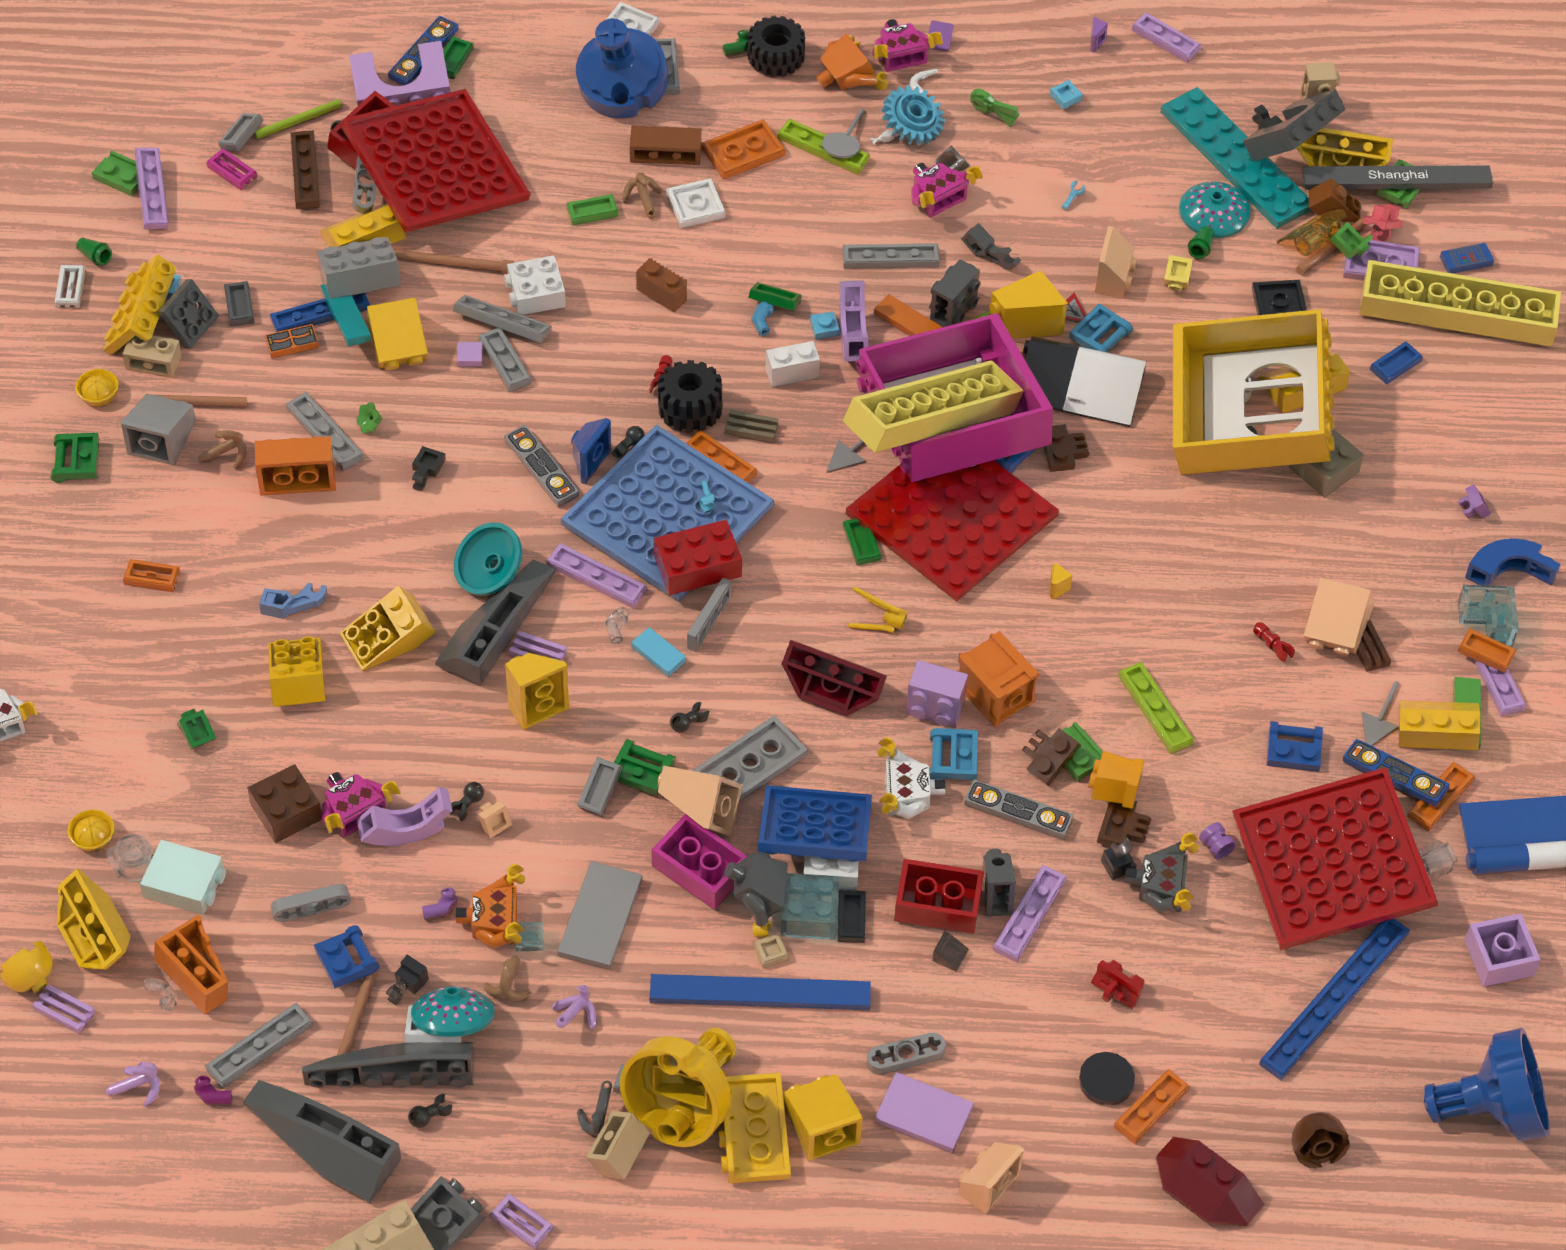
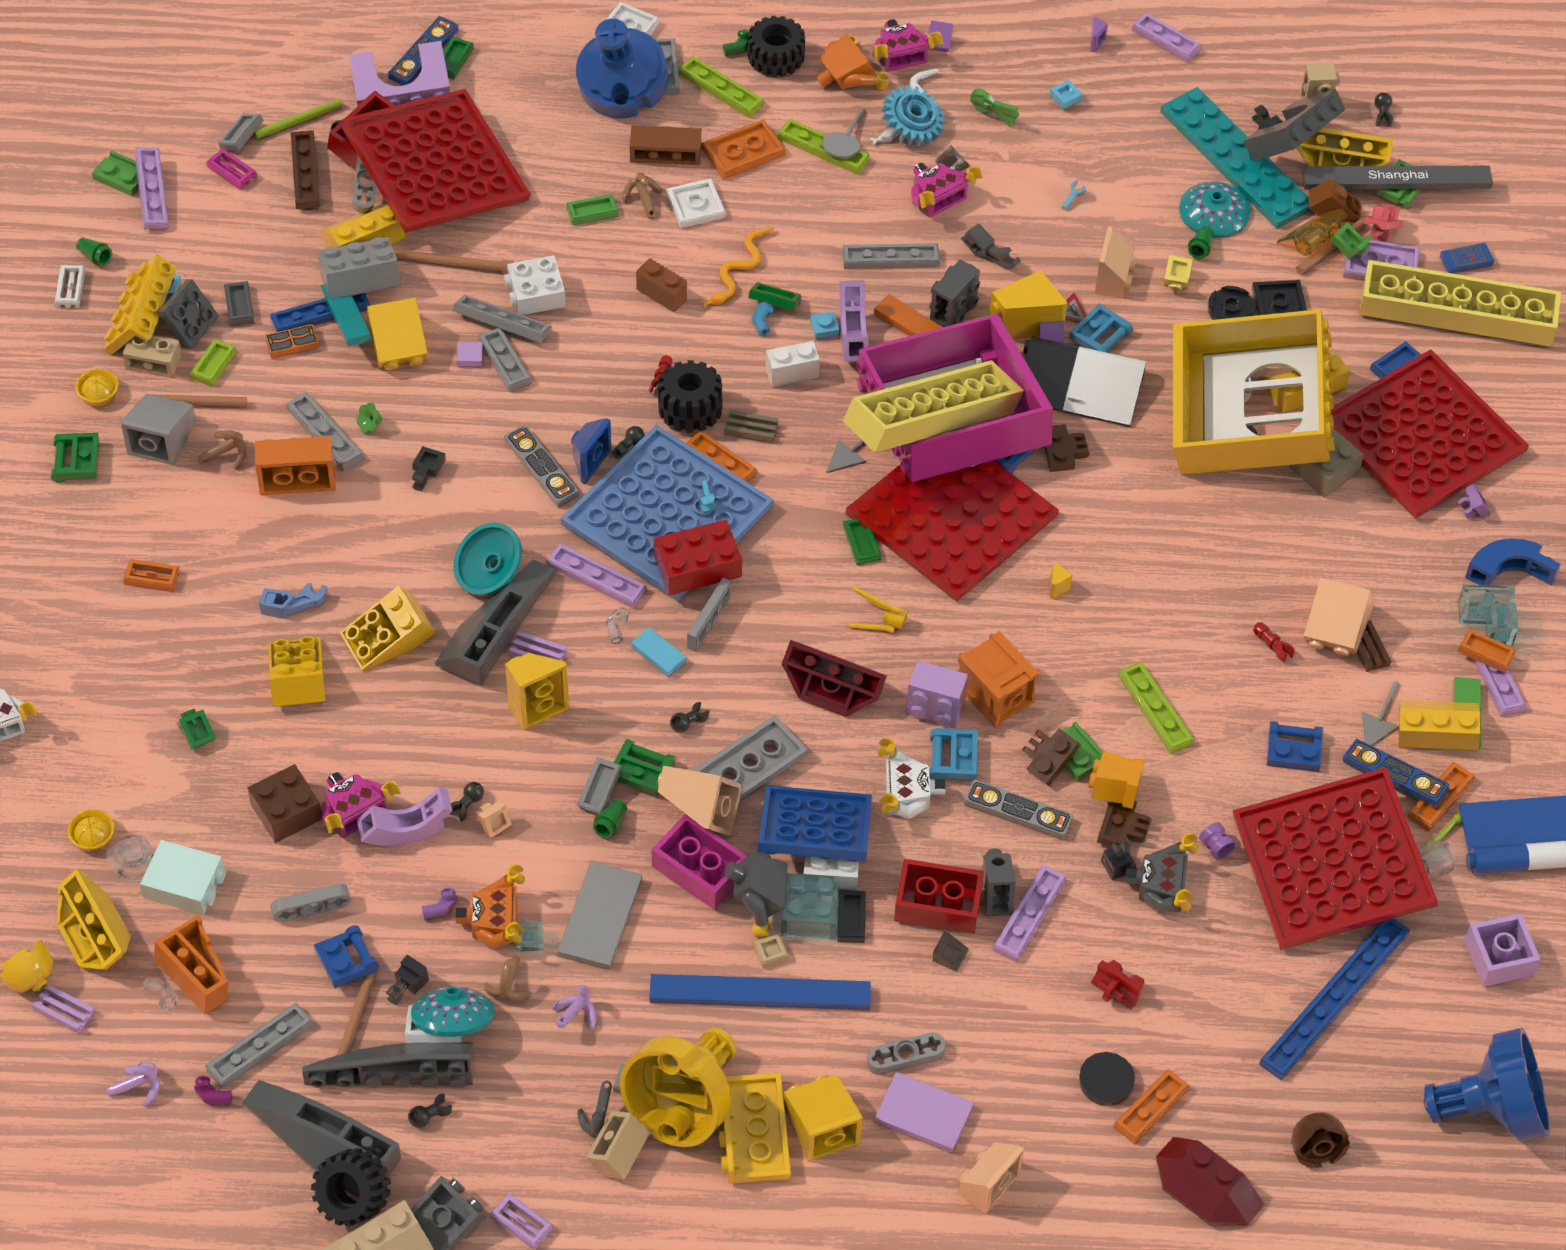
none -> lime tile [190,339,237,387]
none -> black tyre [311,1148,391,1226]
none -> green cone [593,800,627,838]
none -> lime tile [678,56,764,118]
none -> light orange animal [701,226,774,307]
none -> medium lavender slope [1038,321,1064,343]
none -> black tile [1208,286,1256,320]
none -> red plate [1331,349,1529,519]
none -> pearl dark grey arm [1374,93,1393,127]
none -> lime hinge [1424,814,1462,853]

